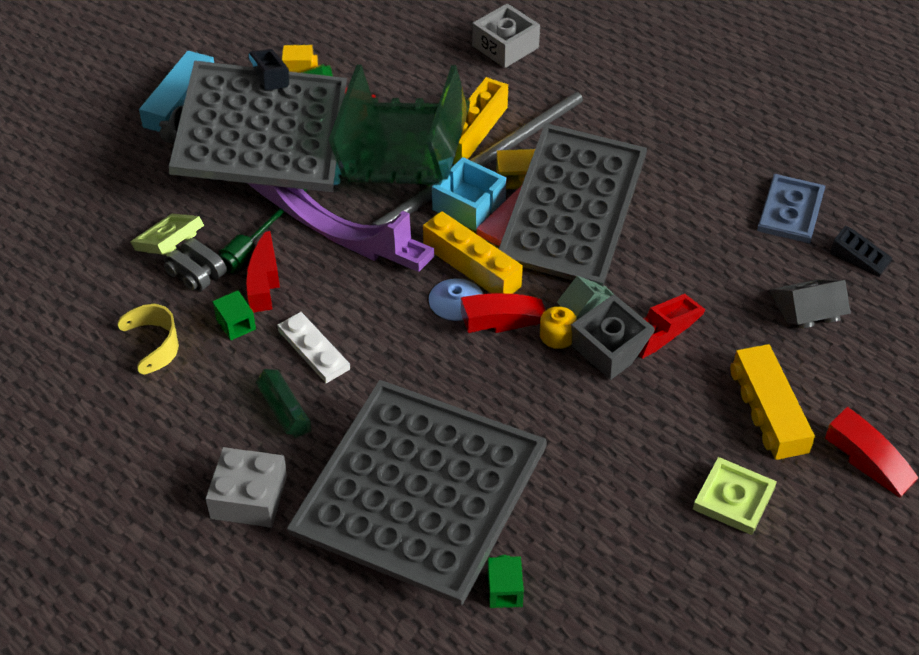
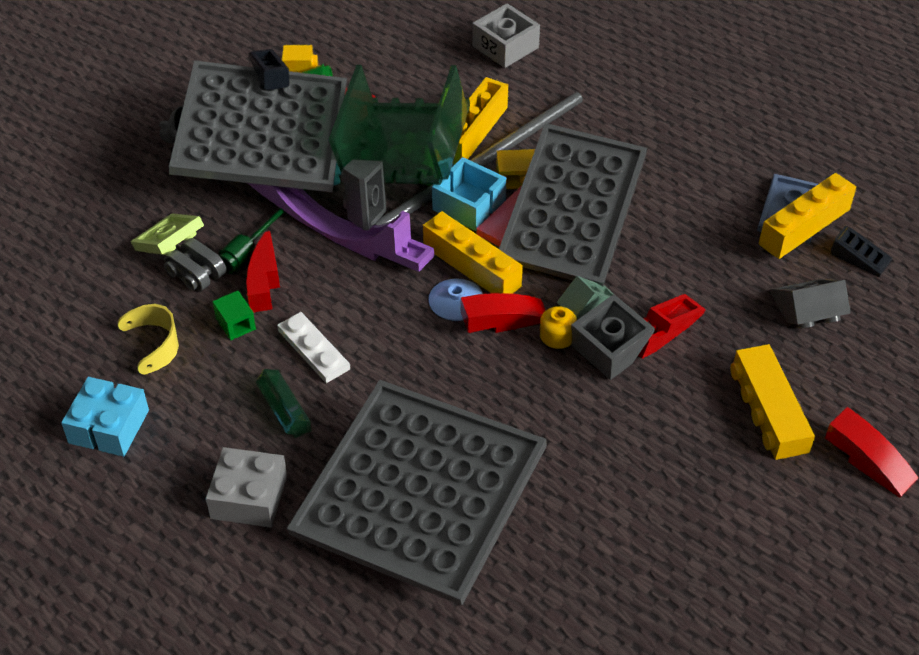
medium azure brick [139,51,214,132] -> none
green brick [488,555,524,608] -> none
yellowish green plate [693,457,777,535] -> none
none -> medium azure piece [61,377,149,457]
none -> dark grey slope [341,160,386,231]
none -> yellow brick [759,173,857,259]

